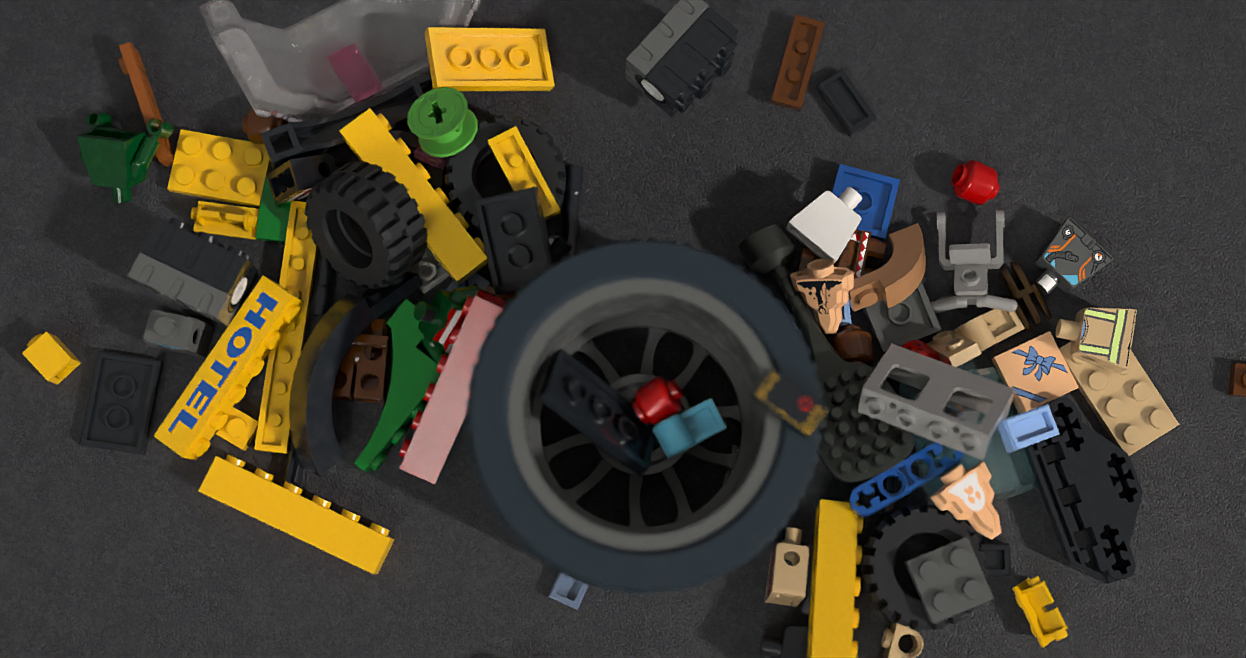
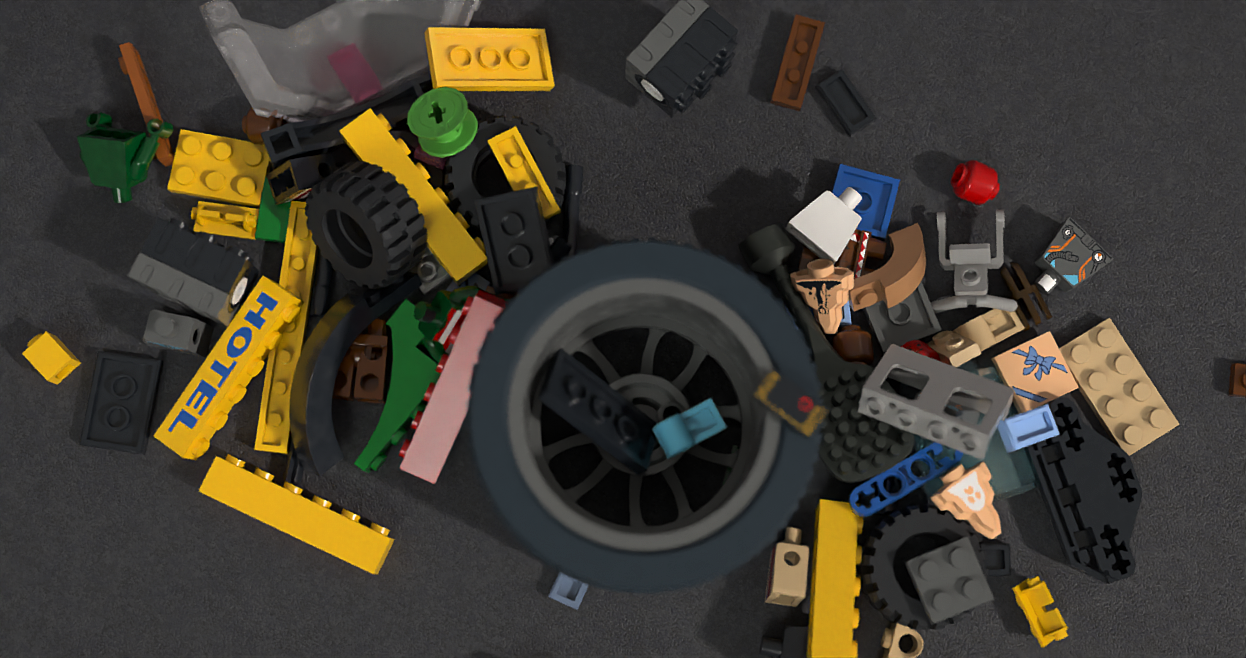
yellow plate [216,407,258,451] -> none
red head [633,376,684,425] -> none
tan torso [1056,308,1137,373] -> none

